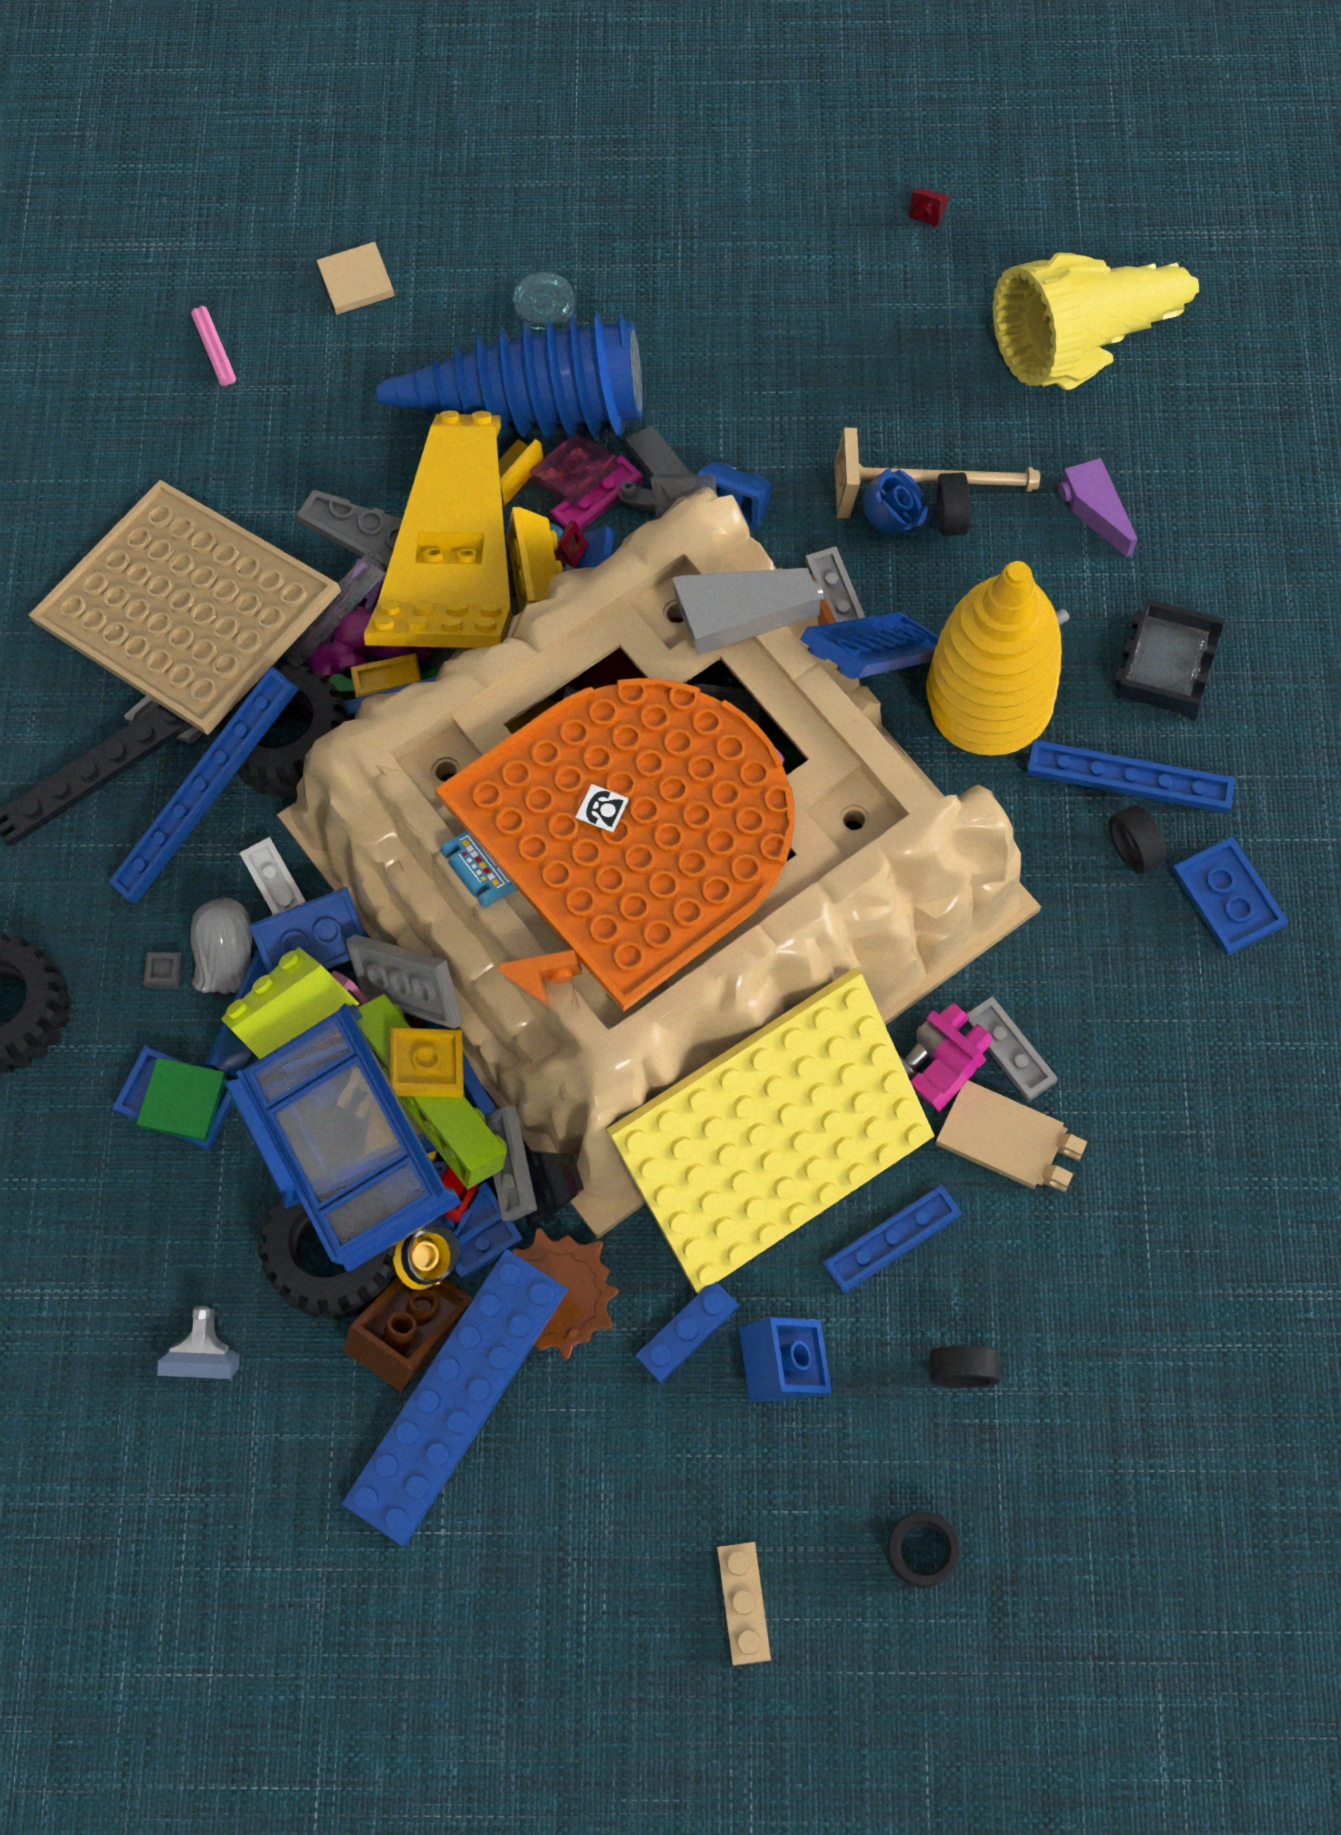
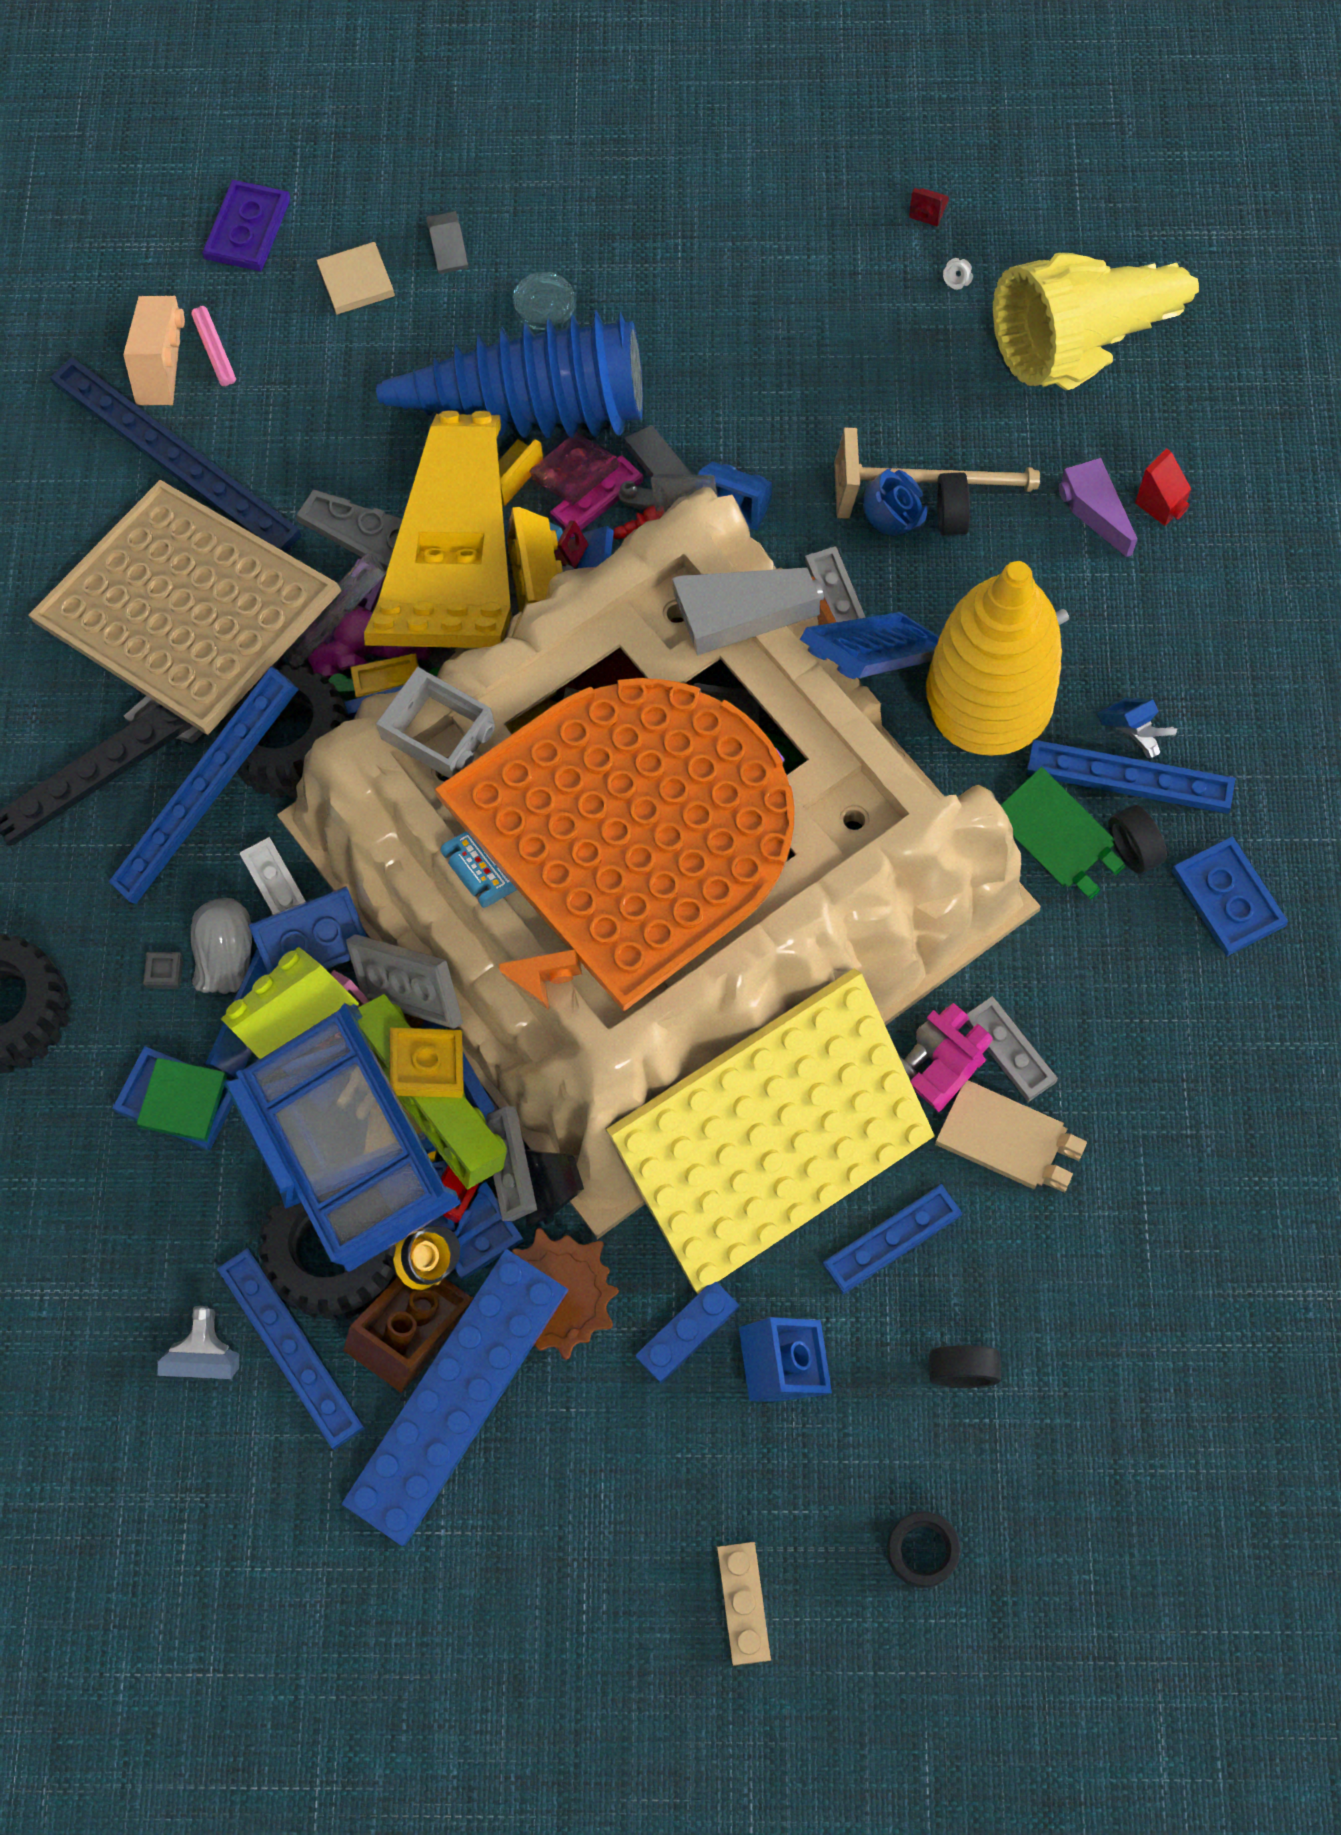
sticker [575,784,629,832] -> none
window [1114,599,1225,721] -> none
none -> dark blue plate [50,357,302,552]
none -> light nougat wedge [123,296,185,405]
none -> dark purple tile [202,179,291,272]
none -> blue tile [217,1248,365,1450]
none -> light grey window [376,667,495,779]
none -> dark grey slope [426,211,469,274]
none -> red bar [613,505,665,540]
none -> white plate [943,258,973,290]
none -> green tile [1000,766,1126,900]
none -> blue piece [1097,698,1177,758]
none -> red slope [1135,448,1191,526]

